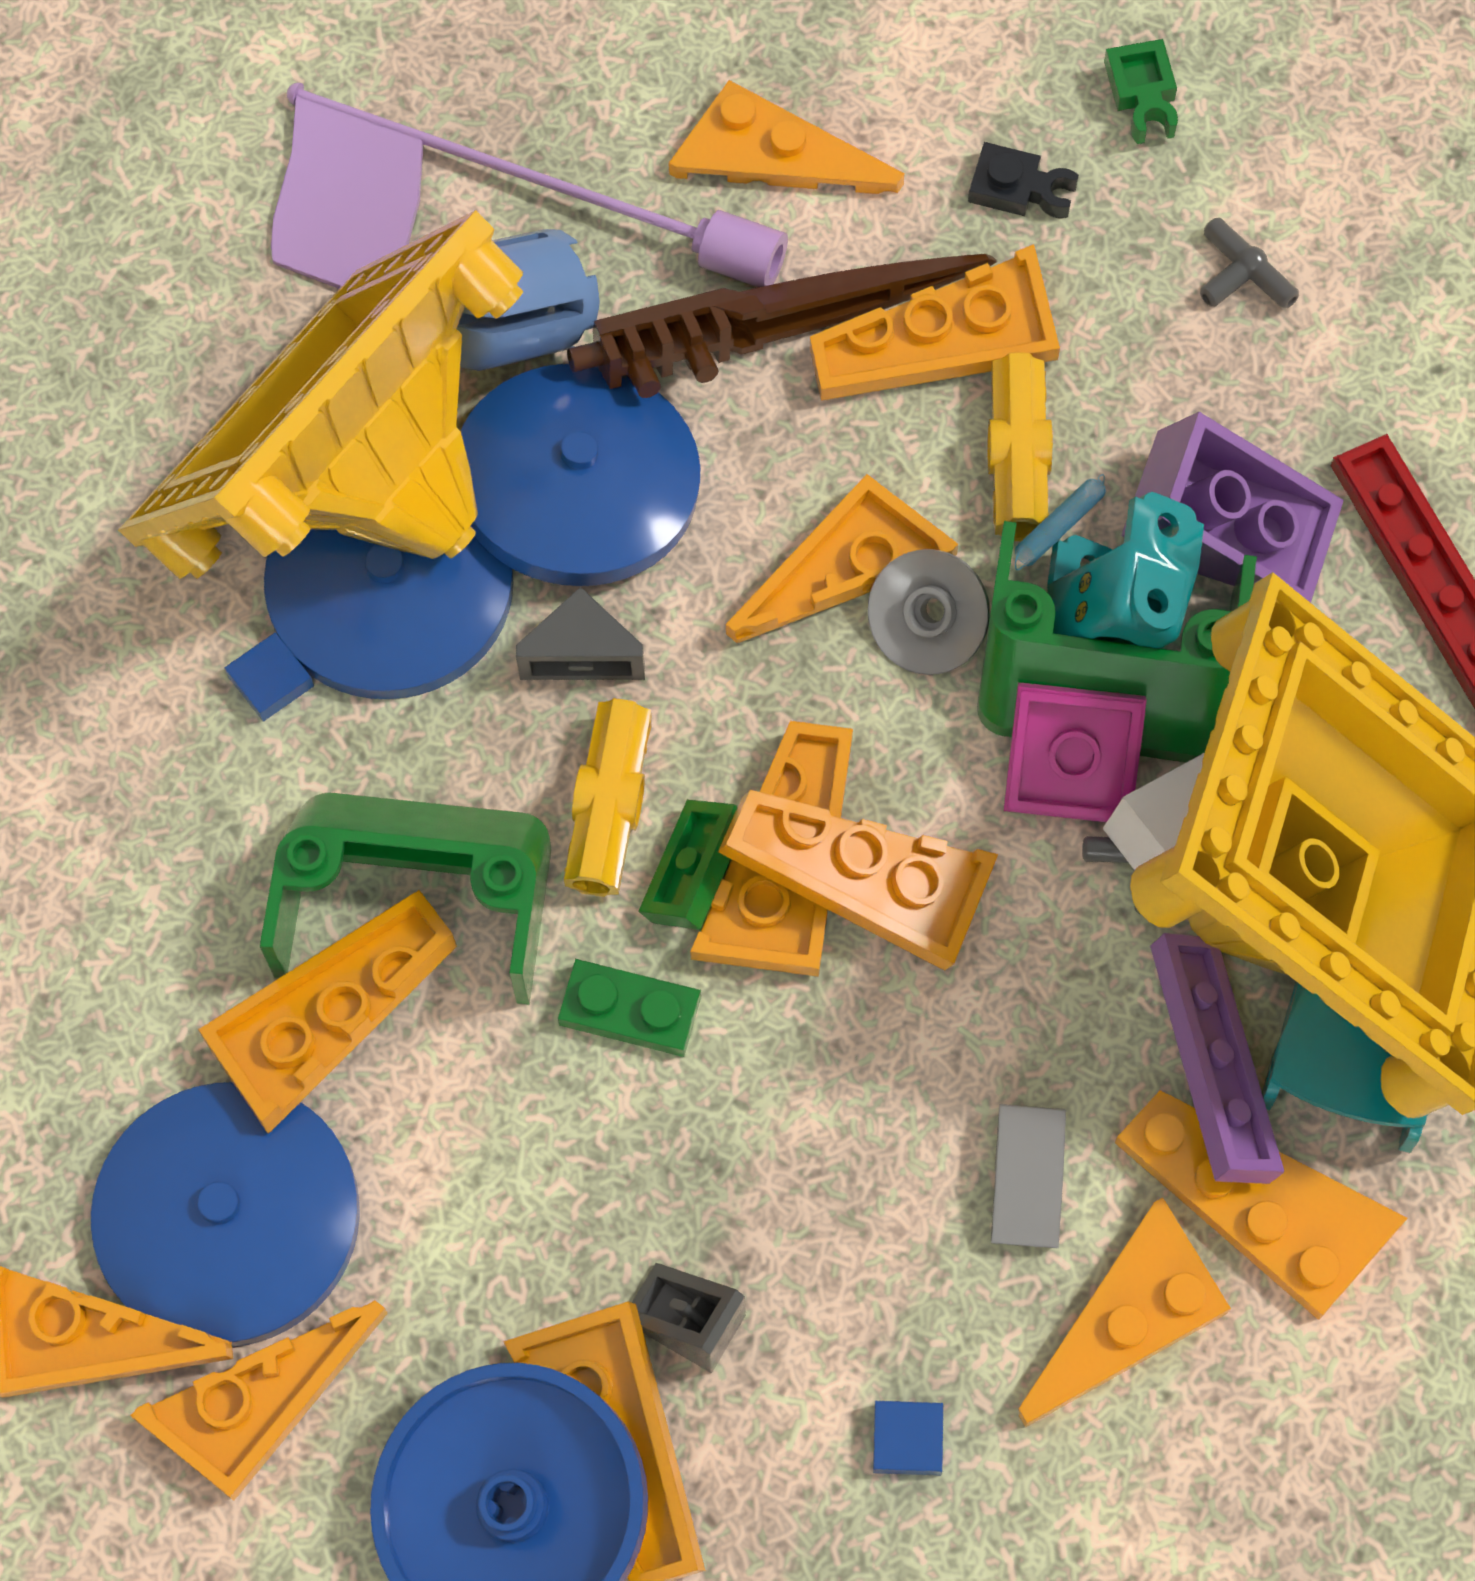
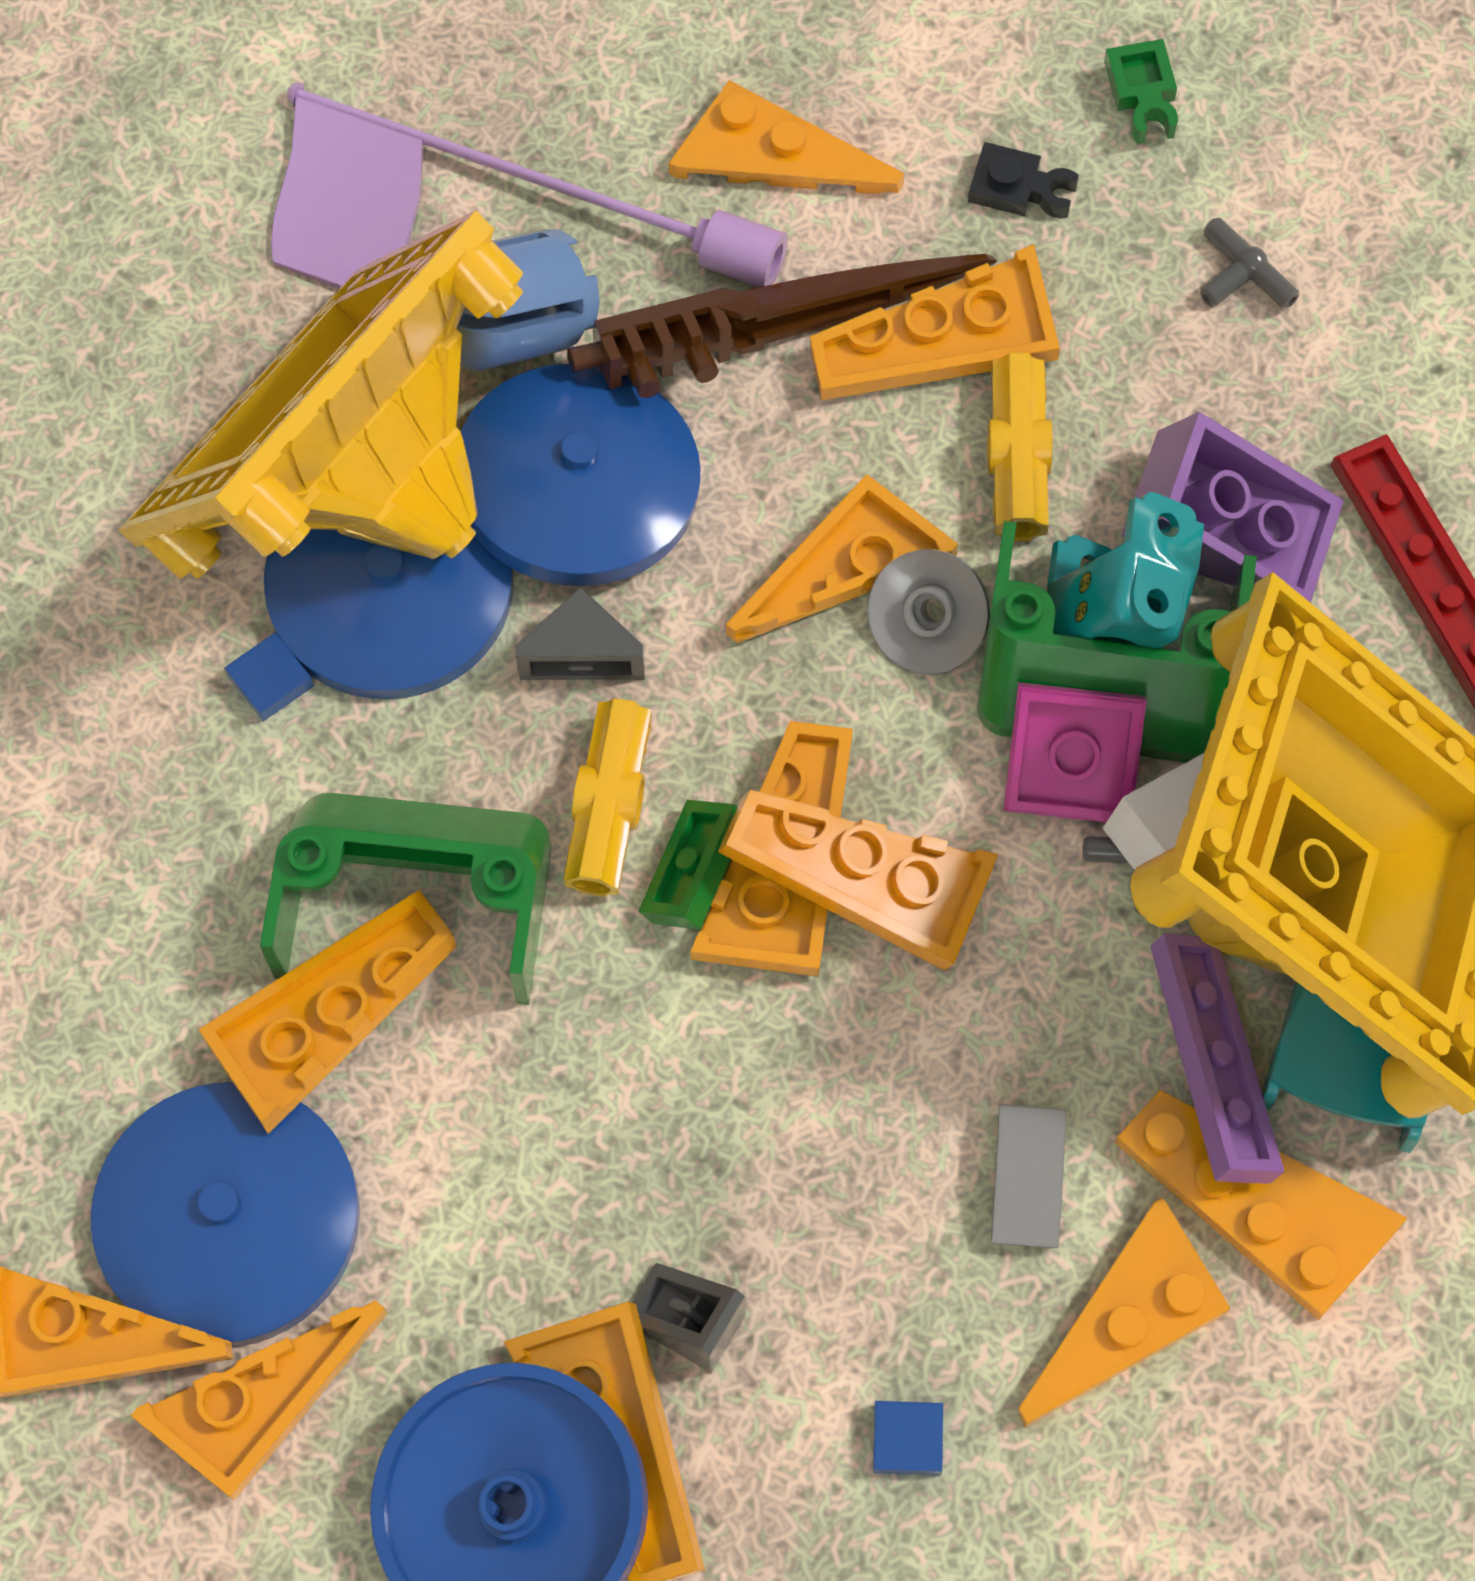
green plate [558,959,701,1057] -> none
medium azure piece [1015,474,1106,570] -> none

